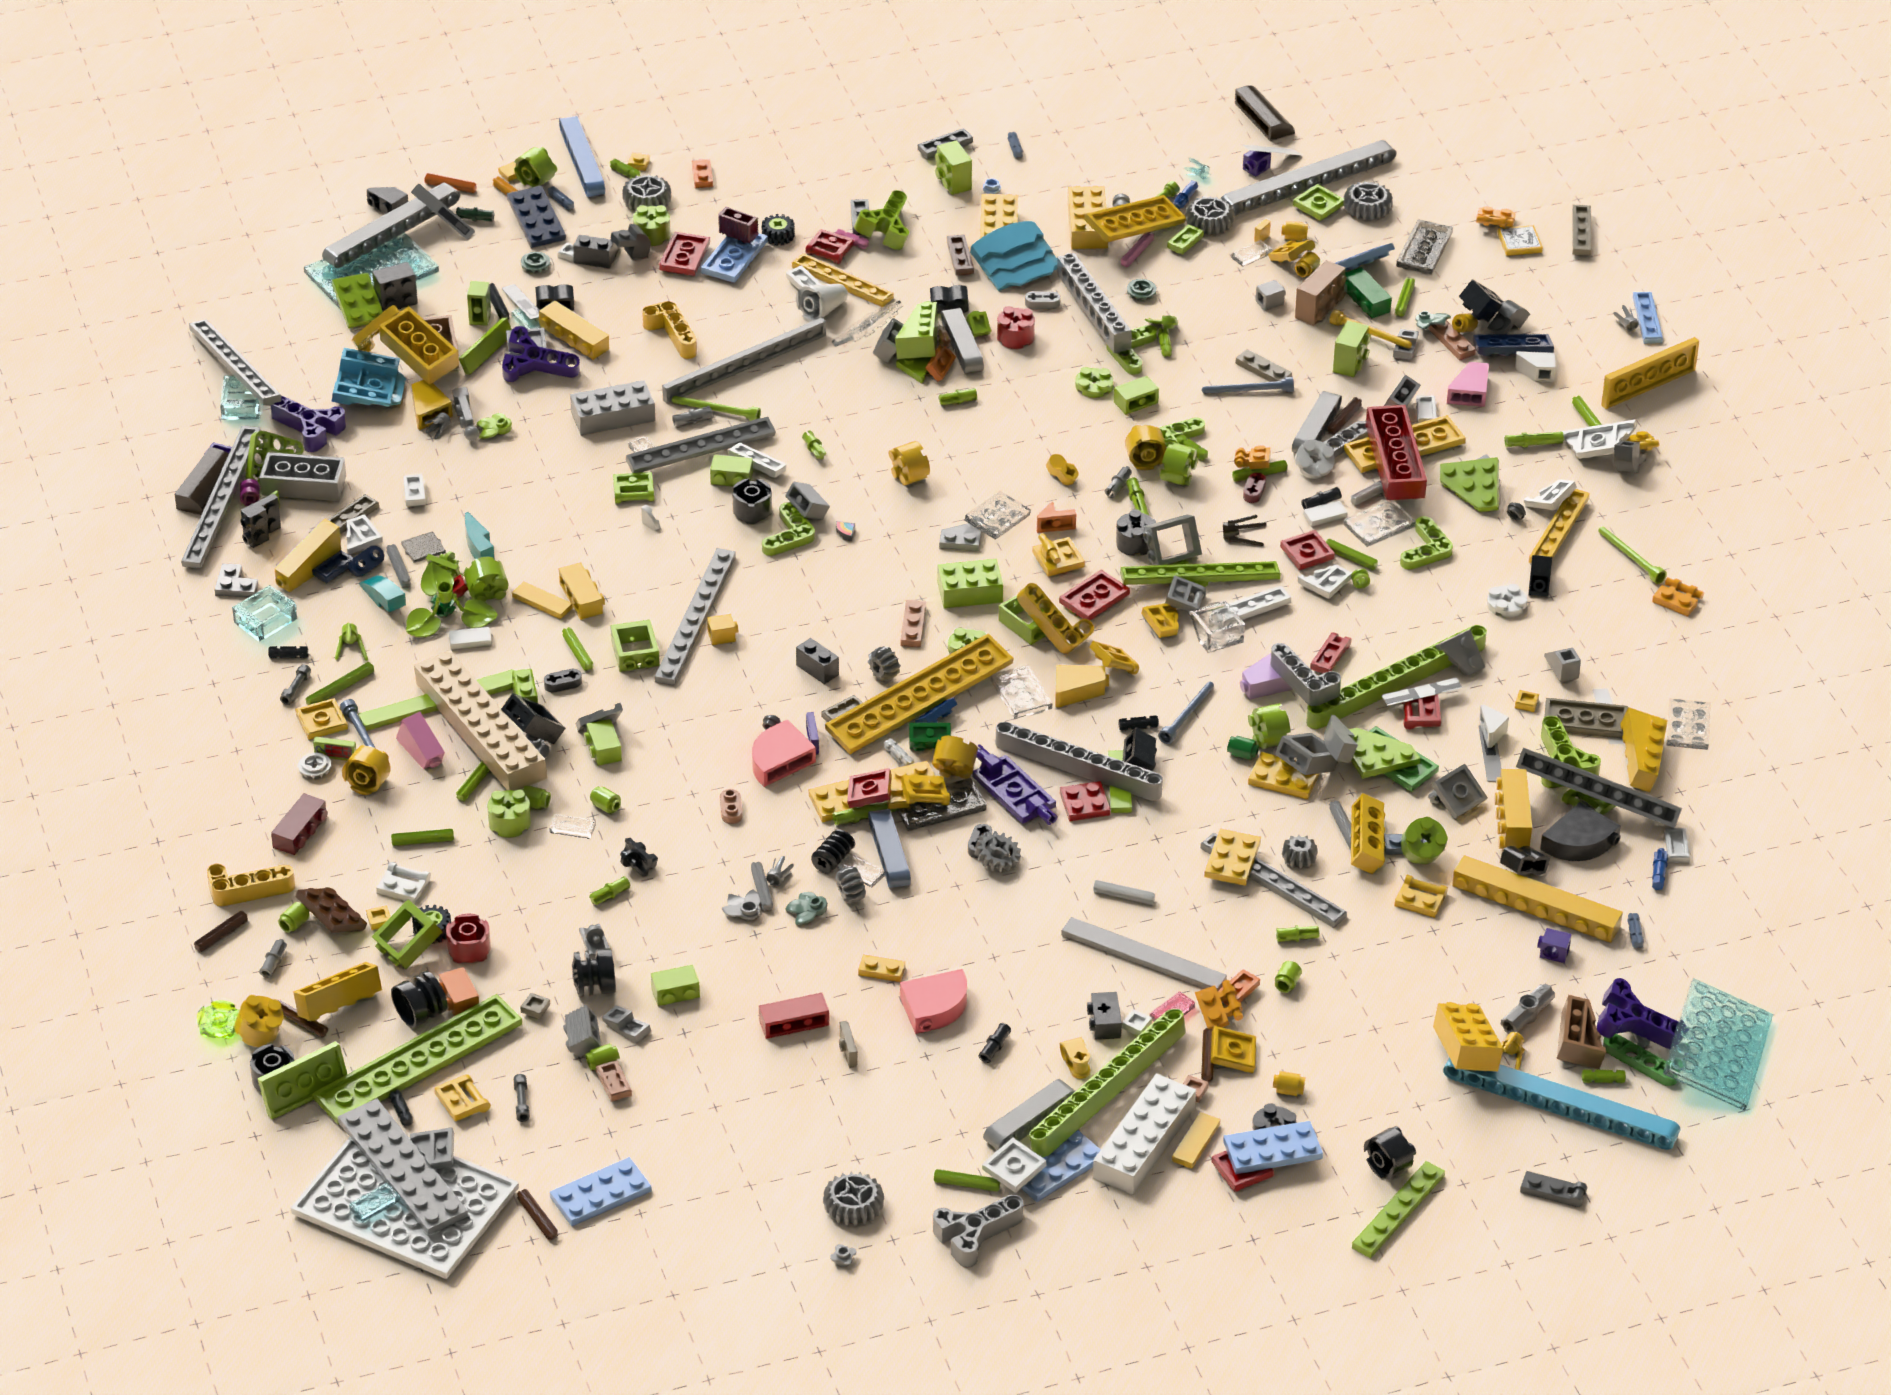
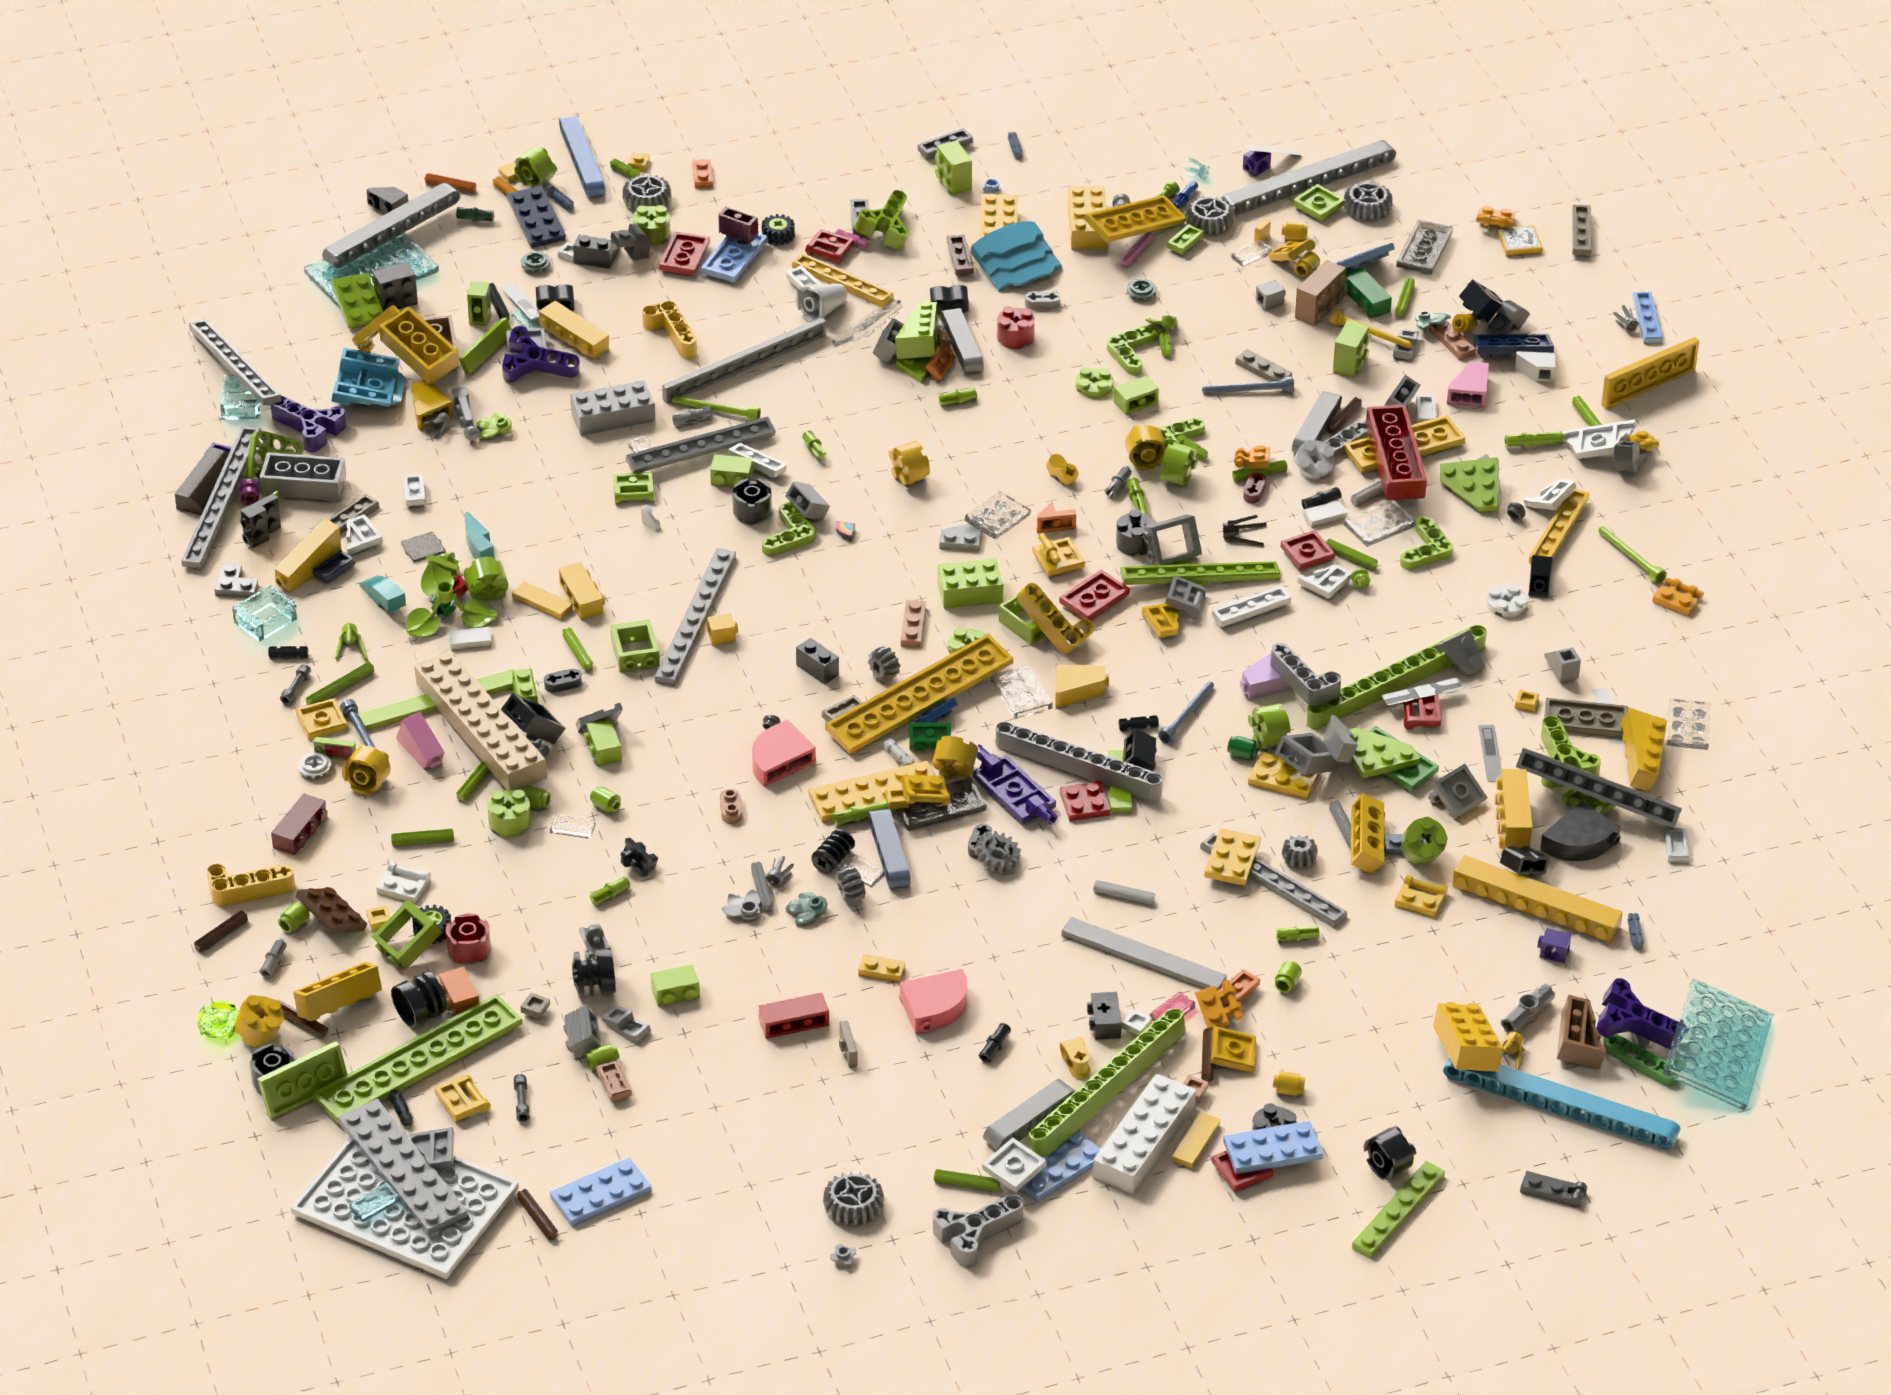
dark blue plate [348,545,385,577] -> none
light grey axle [386,544,411,587] -> none
light grey sticker [411,183,475,240] -> none
tile [806,711,819,755] -> none
plate [847,768,892,808] -> none
lime bracket [966,311,992,337] -> none
light grey brick [1057,252,1131,353] -> none
yellow plate [1089,641,1140,675] -> none
clear slope [1190,601,1245,653] -> none
dark brown brick [1235,85,1295,141] -> none
plate [1310,632,1352,673] -> none
white slope [1479,705,1509,748] -> none
lime axle [1582,1069,1626,1083] -> none
blue piece [1652,848,1668,891] -> none

